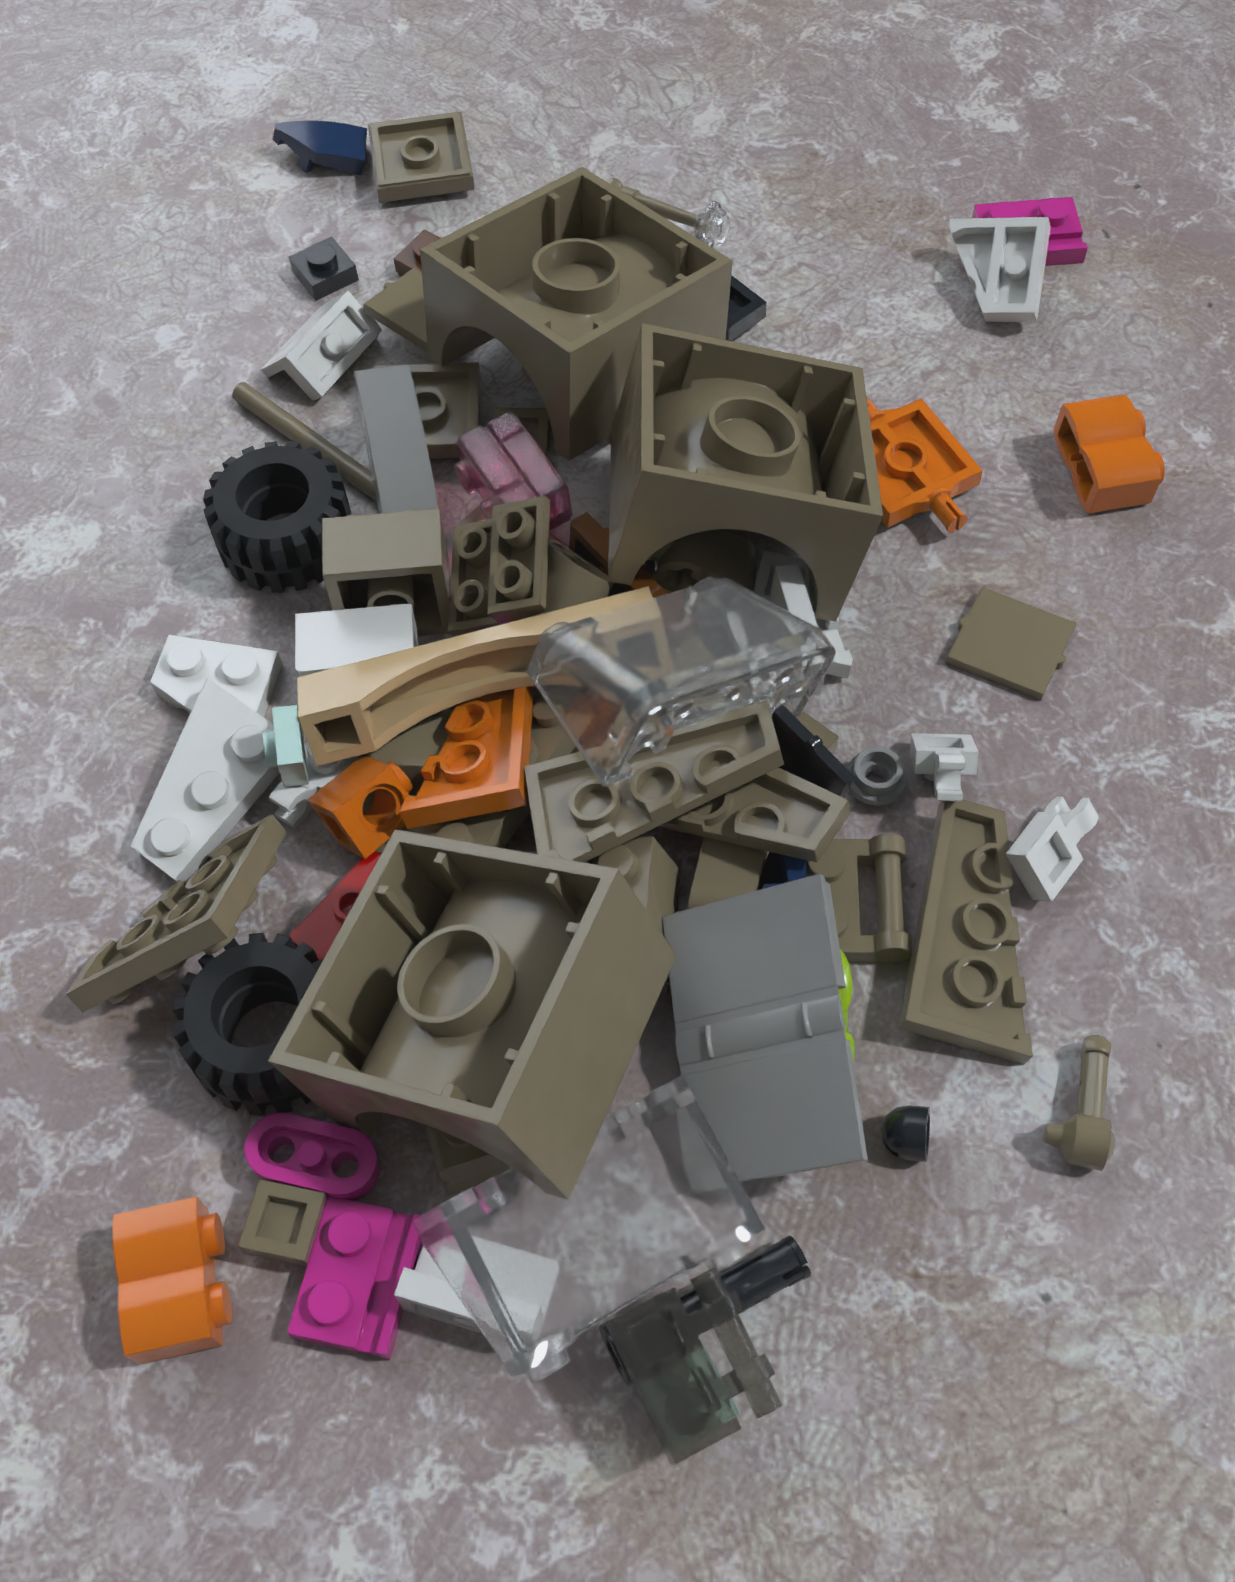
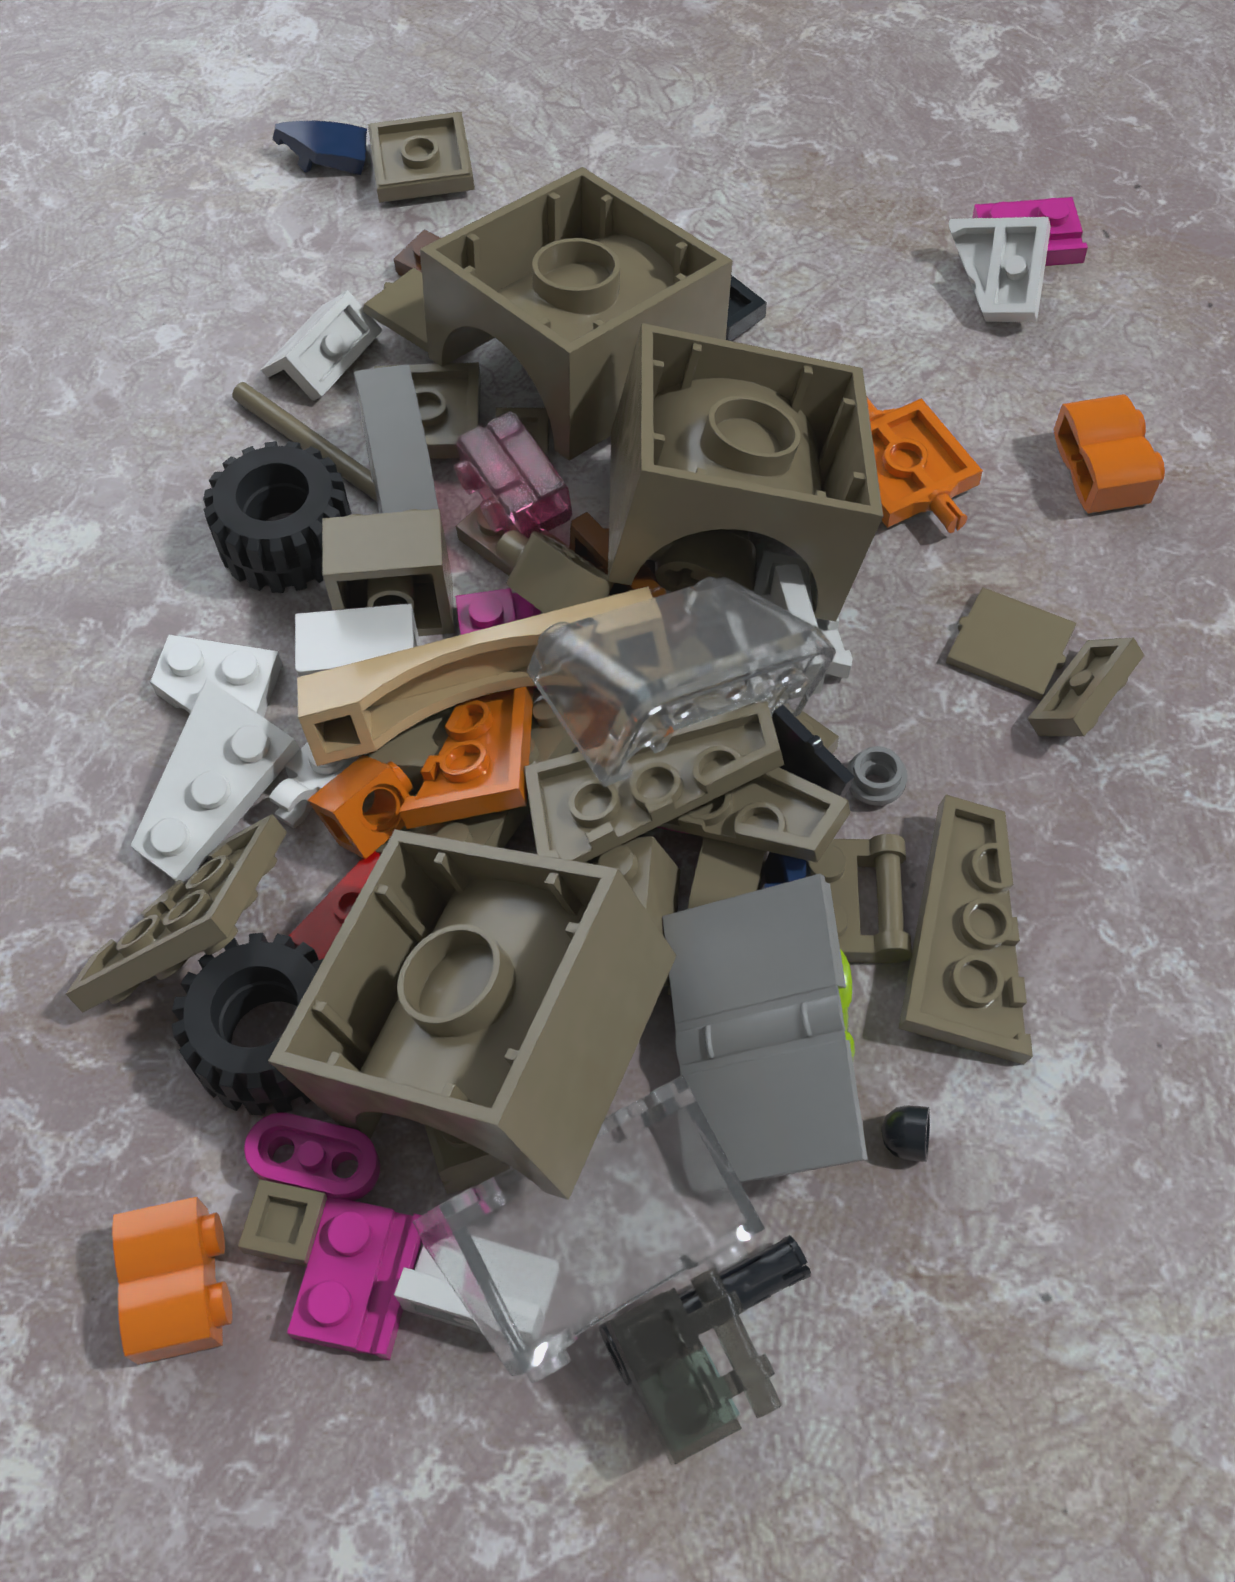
light aqua plate [263,705,309,787] -> none
black plate [288,236,359,301] -> none
dark tan slope [448,496,550,636] -> none
piece [607,178,730,247] -> none
white plate [910,733,979,802] -> none
white plate [1006,796,1099,902] -> none
dark tan piece [1043,1035,1115,1171] -> none
none -> dark tan plate [1028,637,1144,737]

